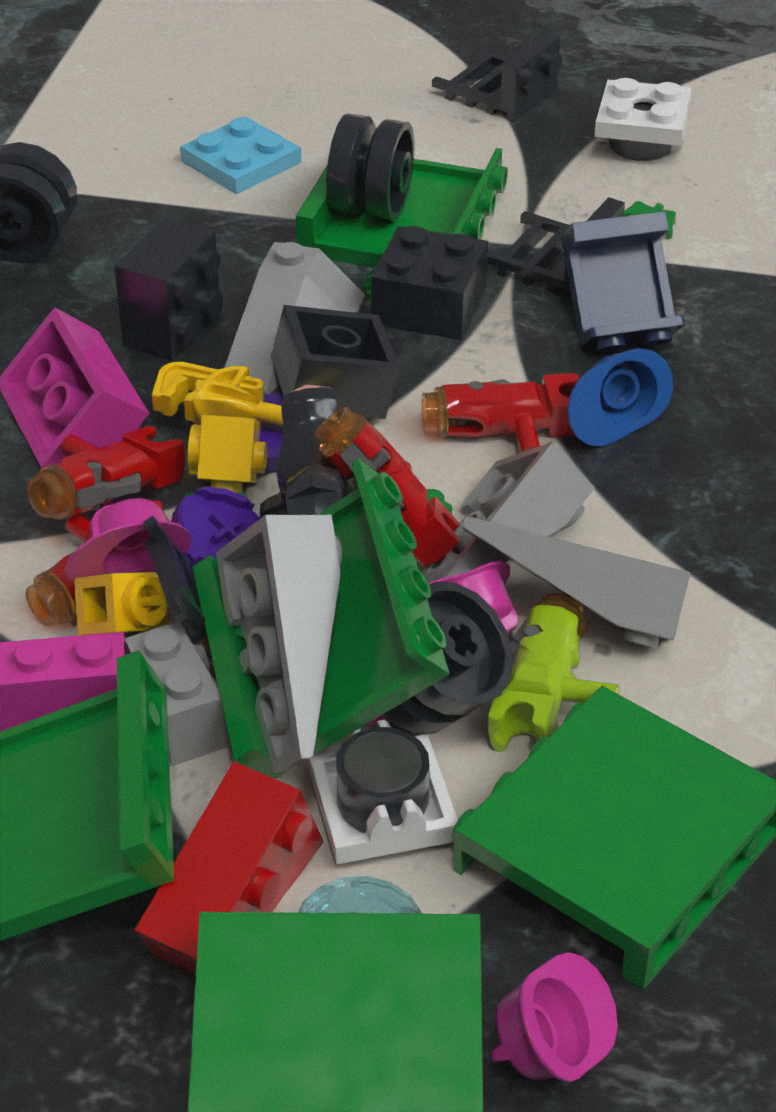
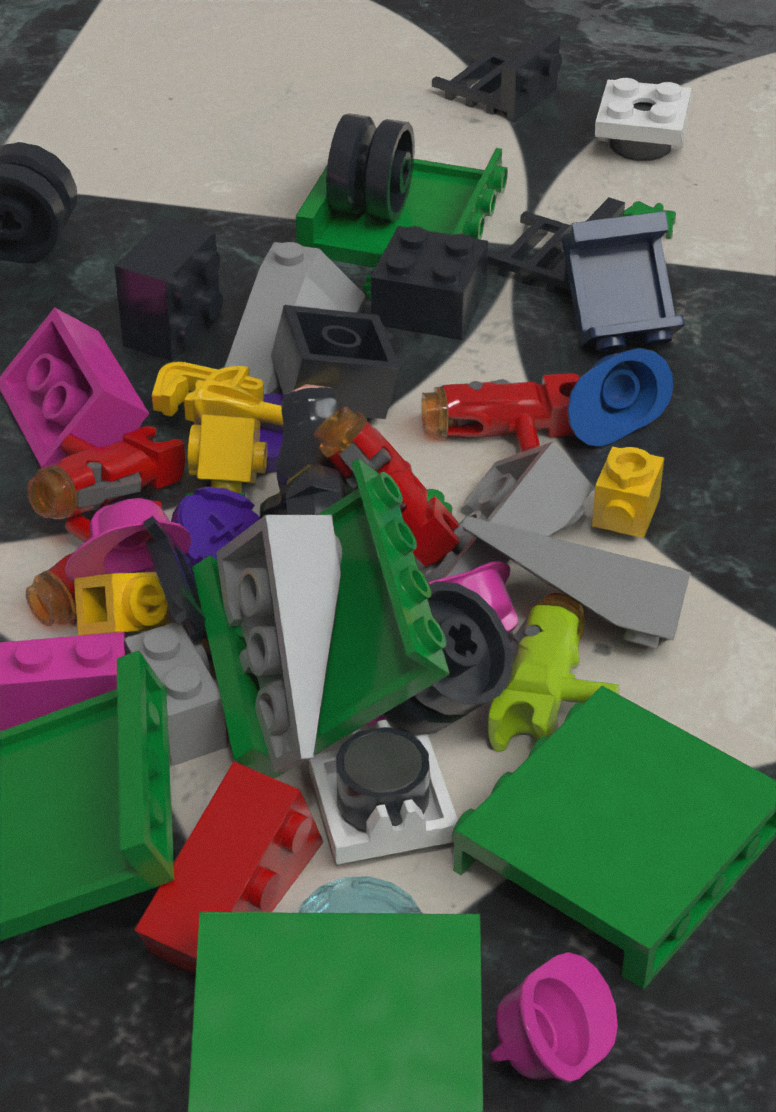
medium azure plate [180,116,301,194] -> none
none -> yellow brick [592,446,664,538]

